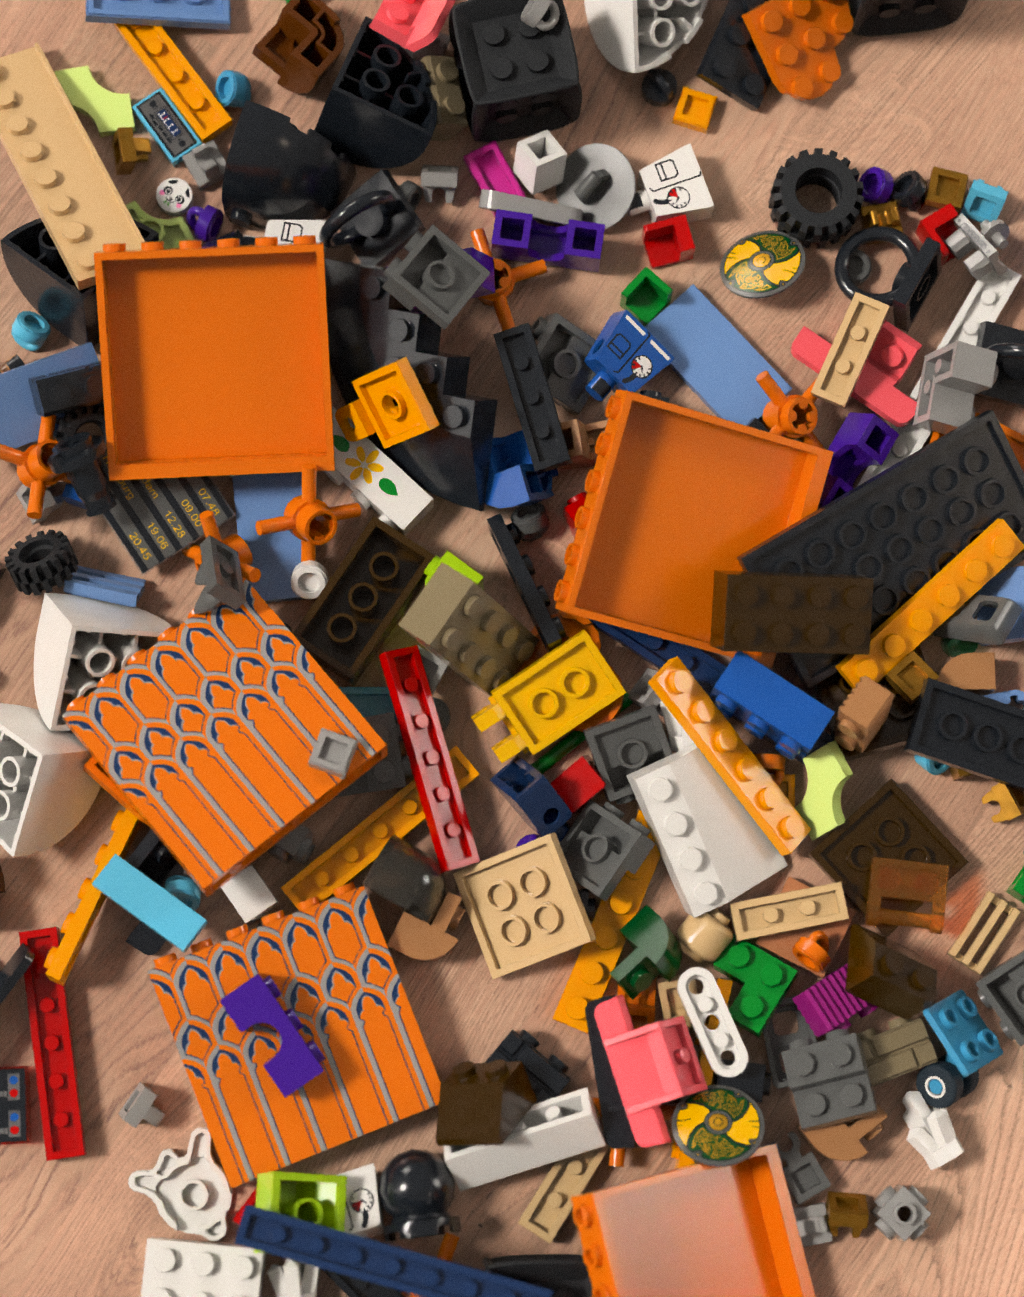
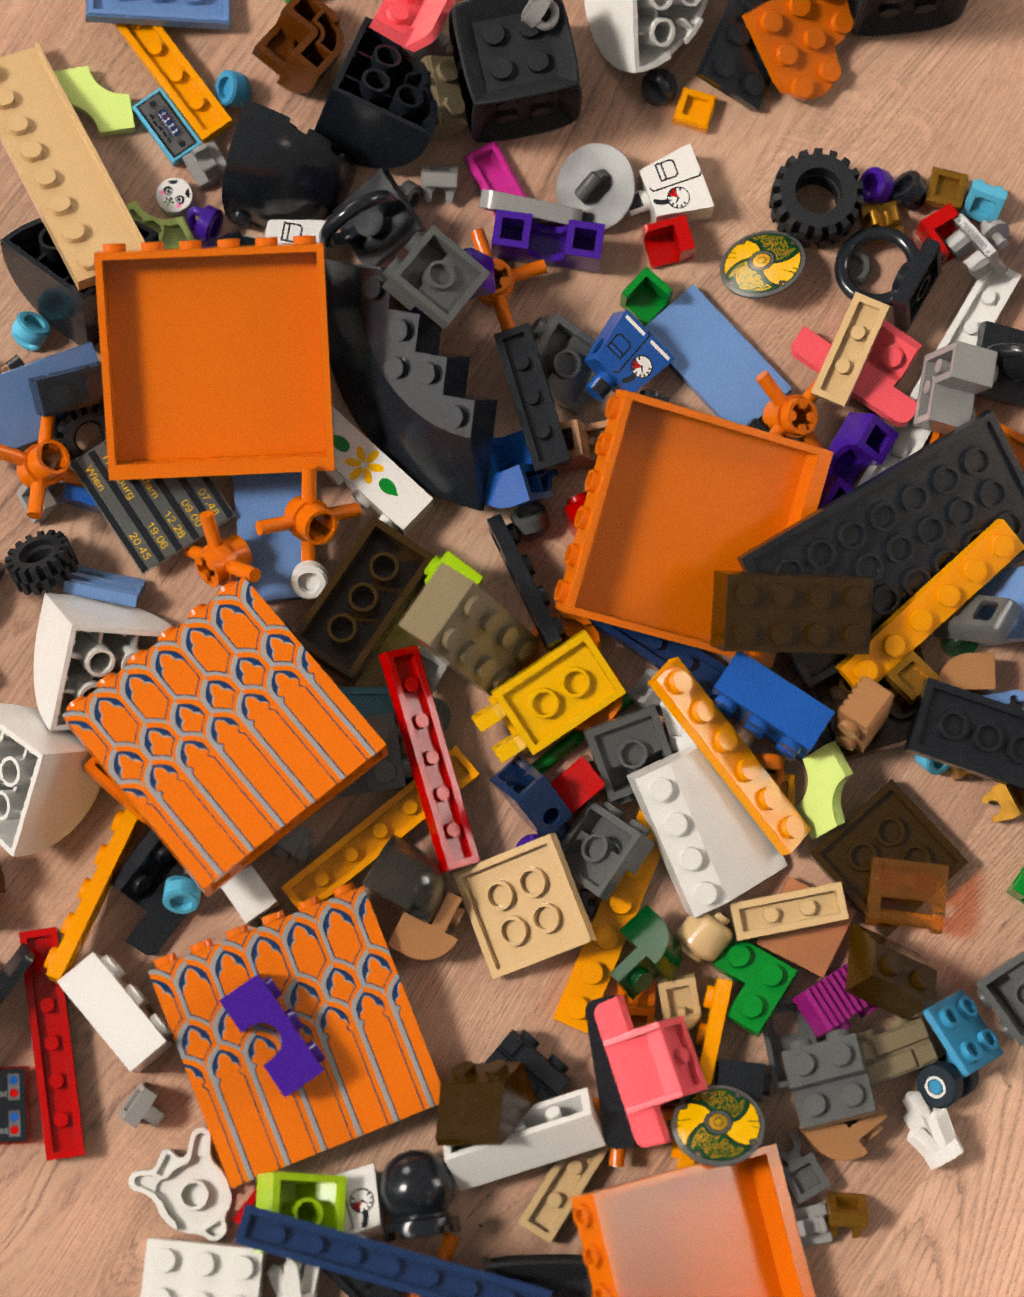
black piece [47,432,117,517] -> none
medium azure tile [92,854,208,953] -> none
pearl gold tile [111,127,152,175] -> none
dark grey tile [193,535,246,614] -> none
light grey tile [308,728,358,779] -> none
light orange plate [335,357,440,449] -> none
white brick [513,129,567,196] -> none
white plate [677,967,748,1077] -> none
orange tile [792,930,831,972] -> none
light grey brick [871,1185,931,1242] -> none
tan tile [947,891,1021,975] -> none
none -> white brick [57,952,175,1073]

